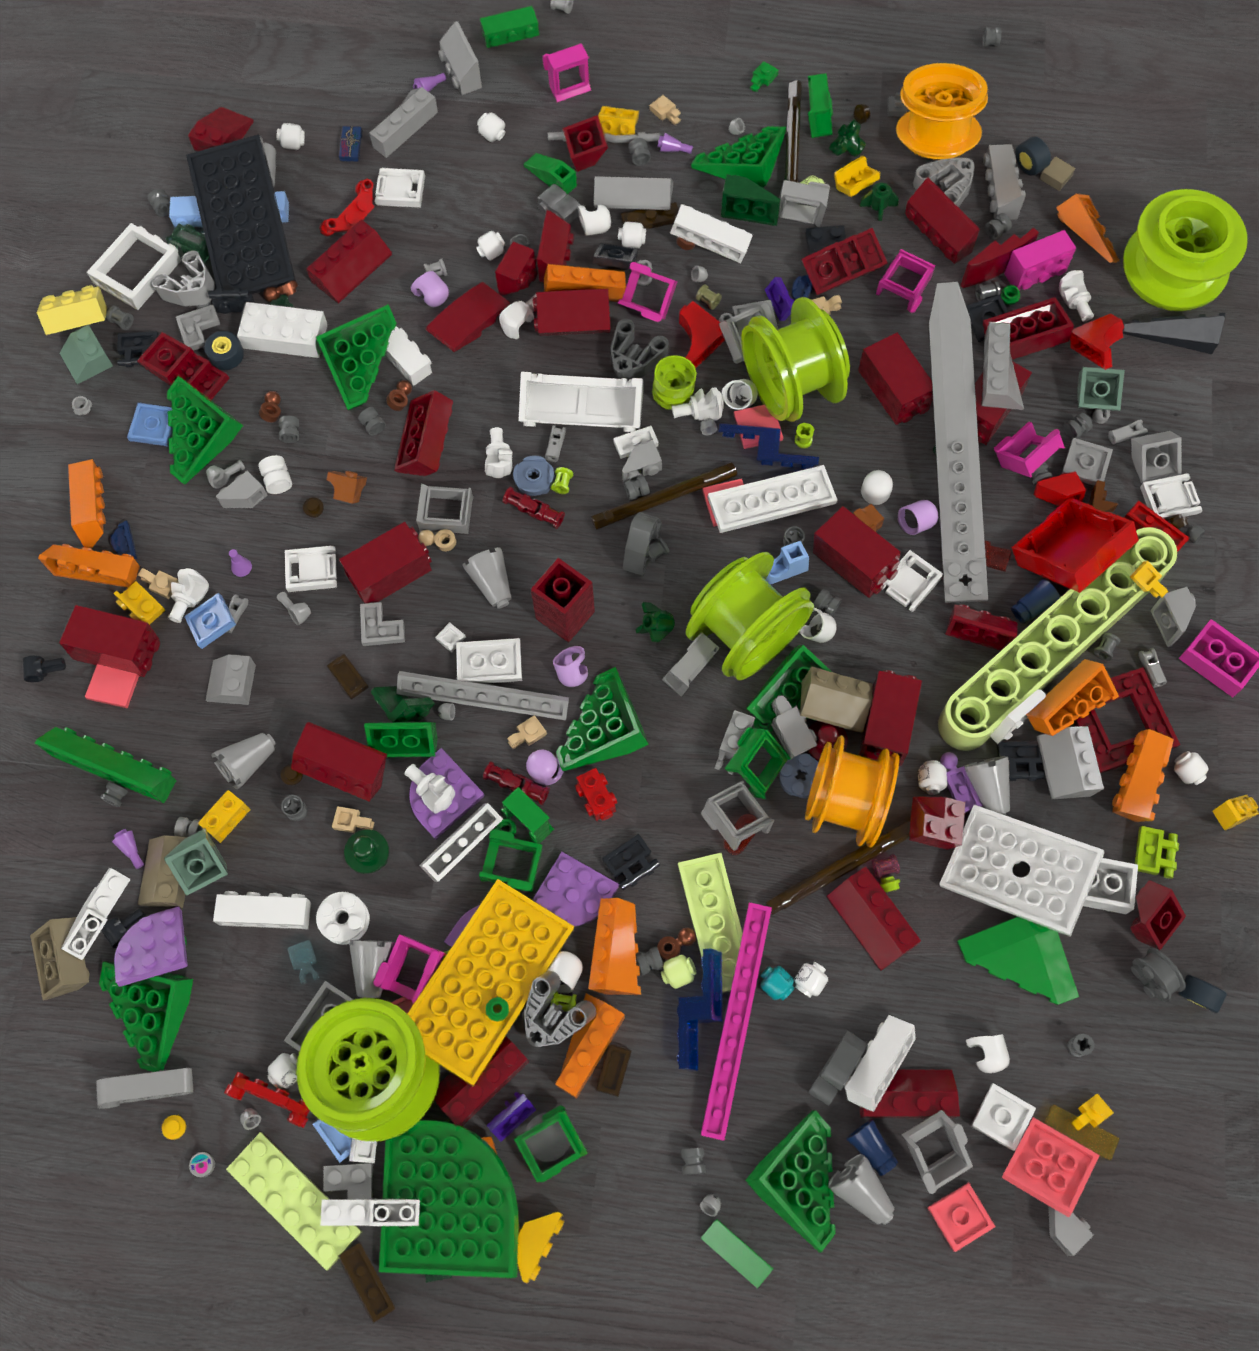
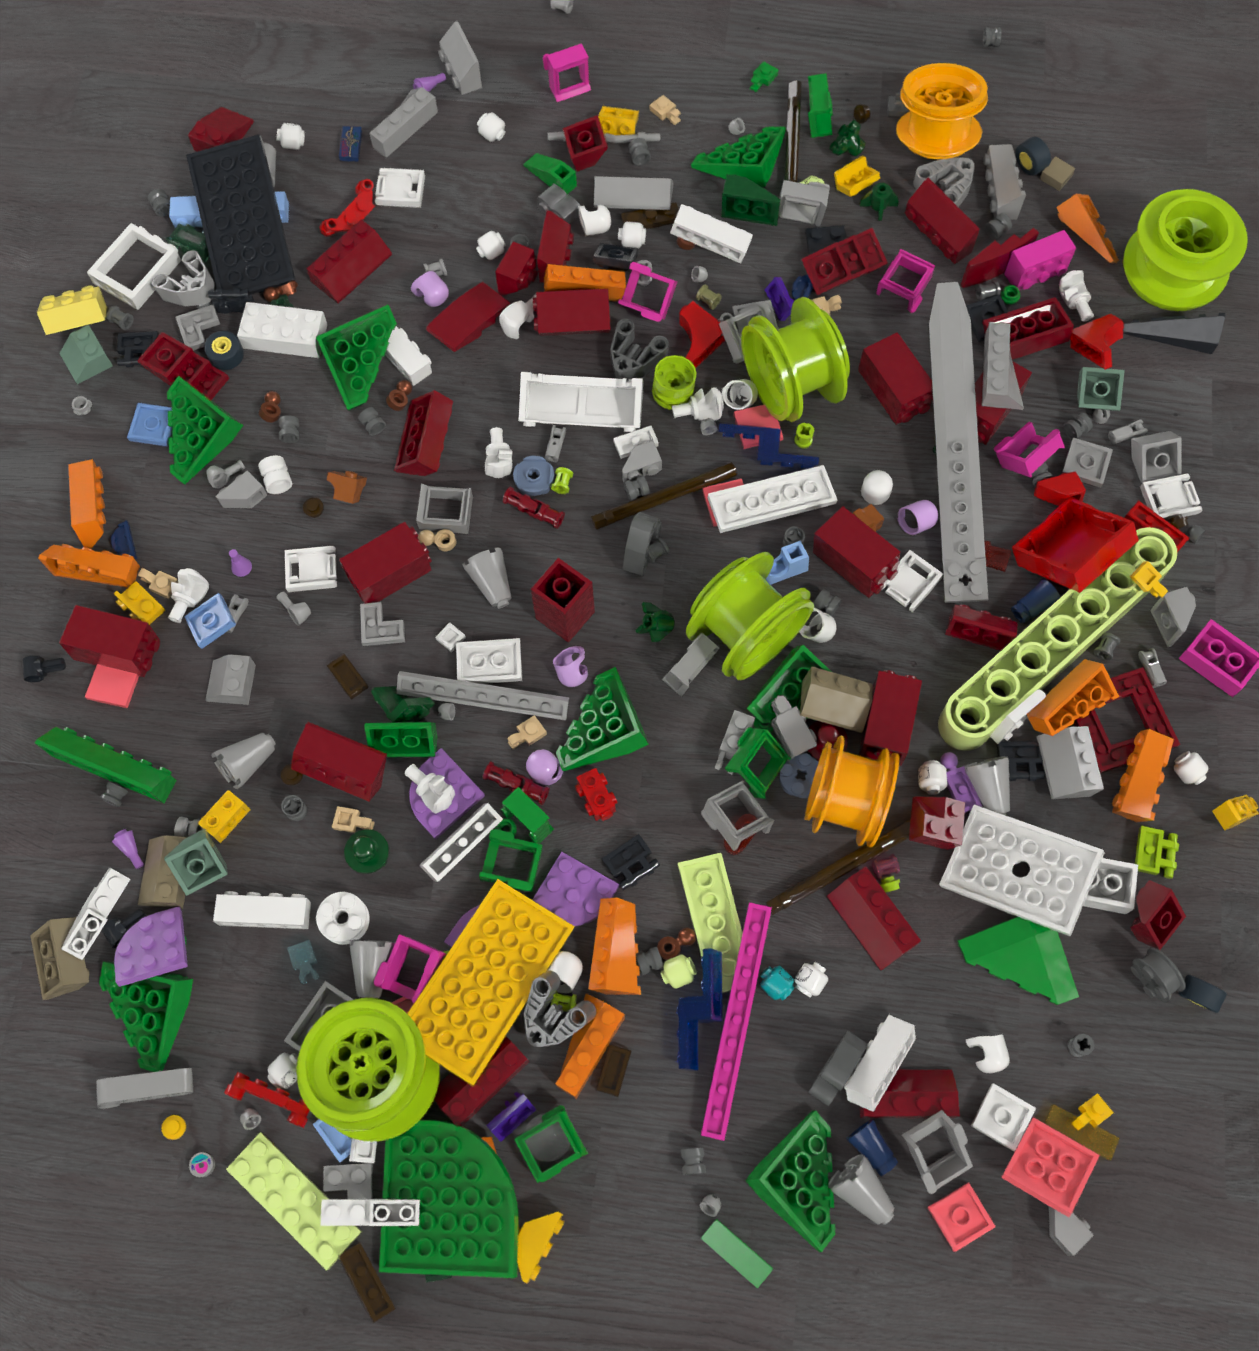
green brick [480,6,539,48] -> none
green plate [486,997,509,1022] -> none
medium lavender cone [657,133,693,154] -> none
reddish brown slope [1089,480,1118,513] -> none

